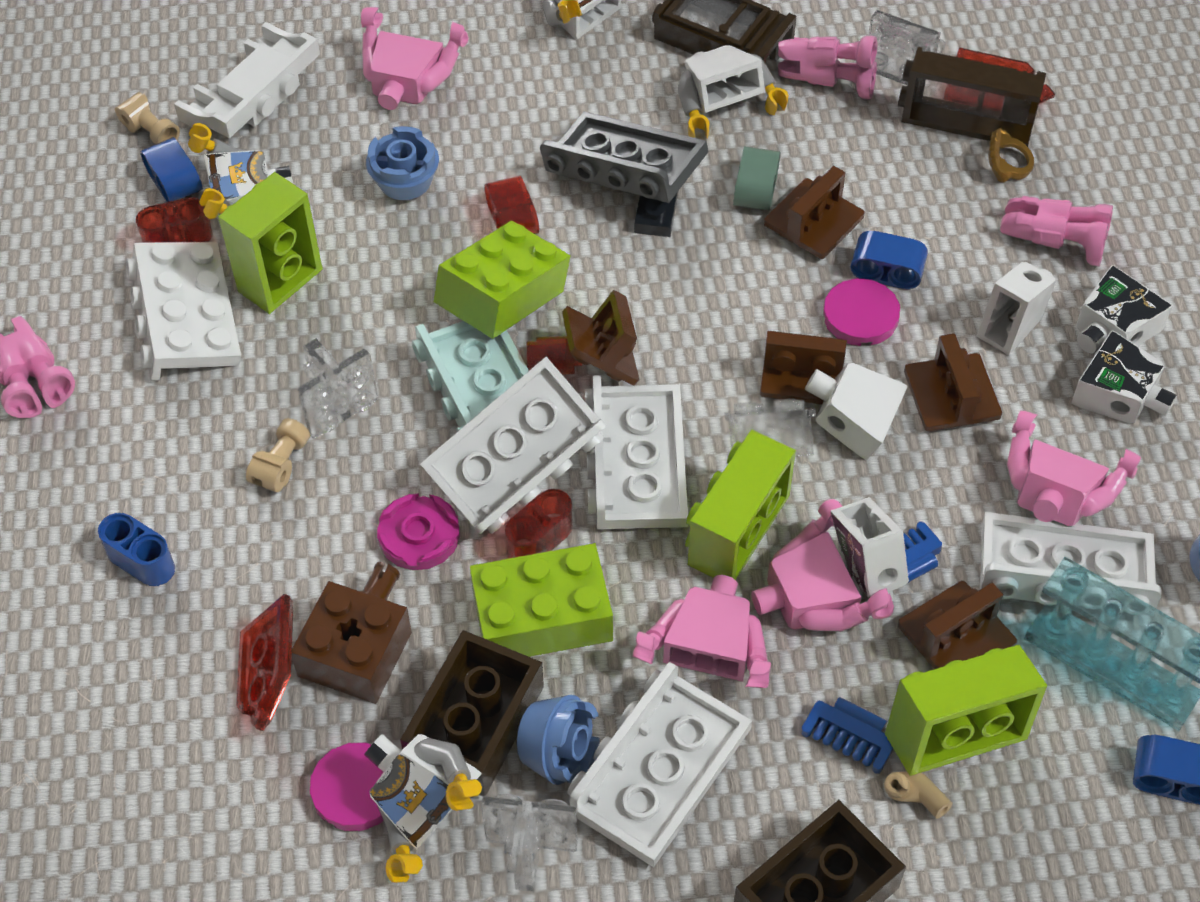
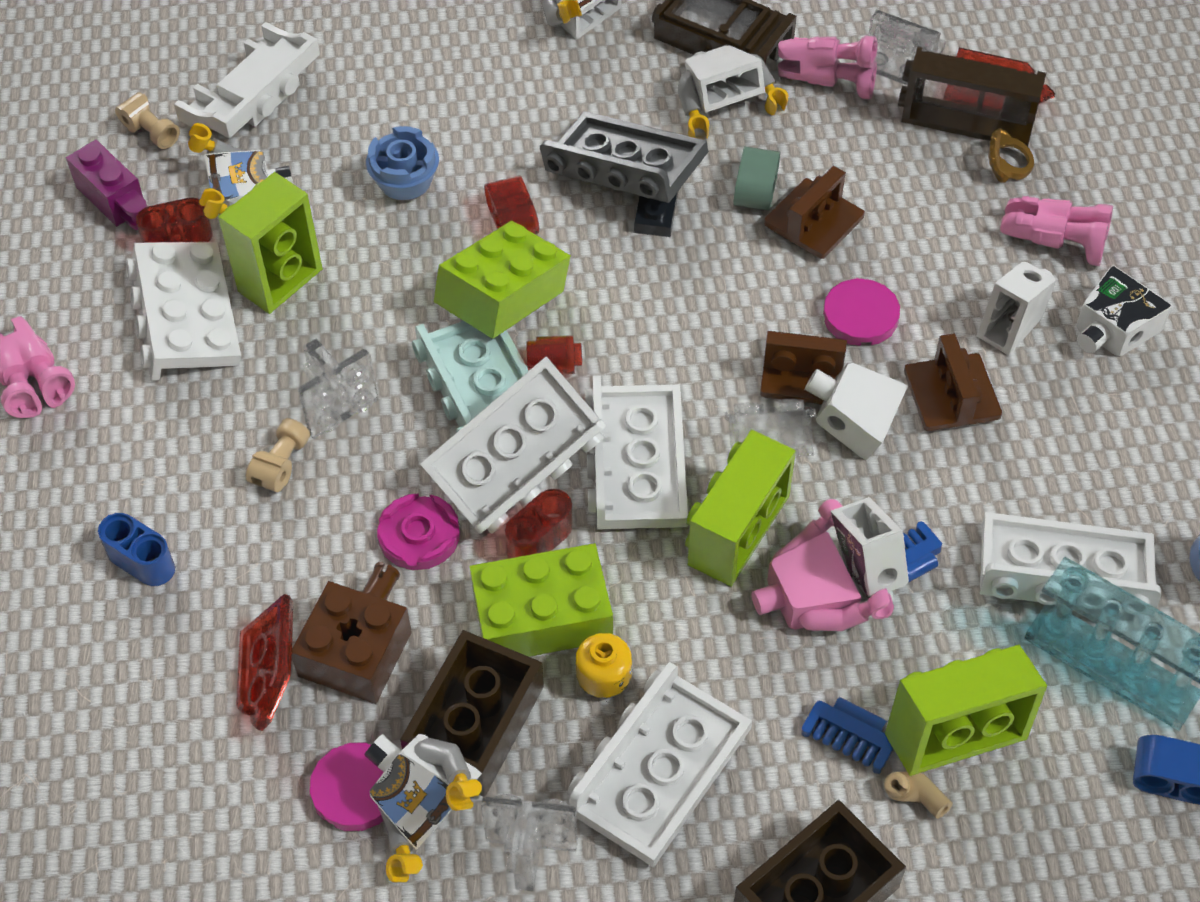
blue beam [140,137,203,204] -> none
bright pink torso [361,7,469,110] -> none
medium blue cone [517,695,600,785] -> none
reddish brown bracket [562,290,640,386] -> none
bright pink torso [632,575,771,688] -> none
blue beam [850,231,928,289] -> none
reddish brown bracket [898,581,1017,669] -> none
bright pink torso [1007,411,1141,526] -> none
torso [1071,330,1177,424] -> none
none -> magenta brick [65,139,151,230]
none -> yellow head [576,633,632,698]

